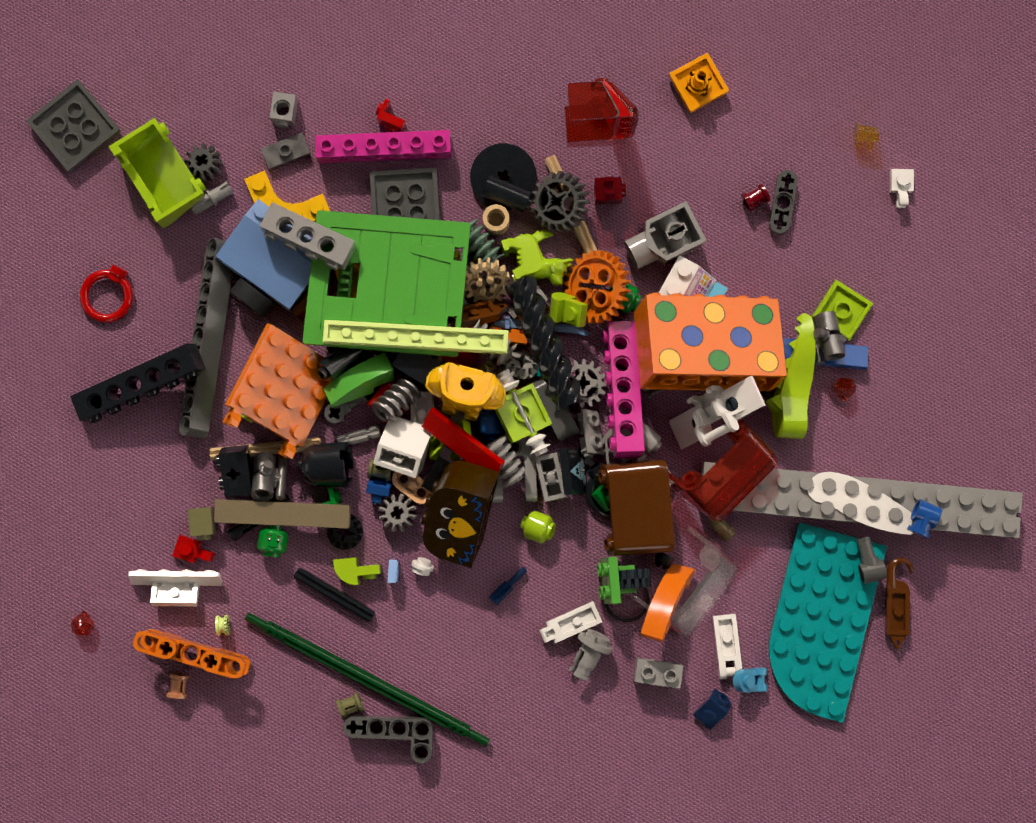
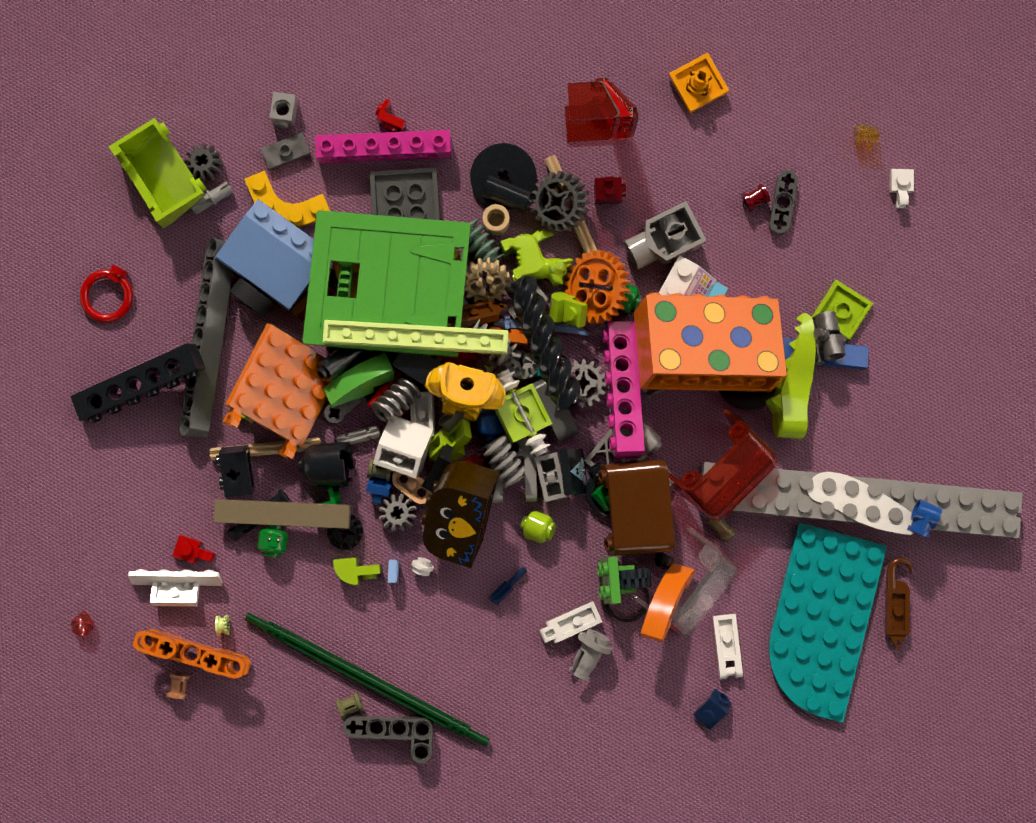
dark grey plate [26,79,122,173] -> none
olive brick [188,507,217,541] -> none
flat silver pin [251,452,287,501] -> none
light grey brick [260,202,357,270] -> none
black axle [294,568,375,622] -> none
red tile [421,407,505,472] -> none
light grey hinge [576,409,604,458] -> none
light grey brick [633,657,683,689] -> none
white piece [669,376,765,449] -> none
dark azure plate [733,667,768,693] -> none
clear red plate [833,378,856,402] -> none
dark grey pin [856,536,887,584] -> none

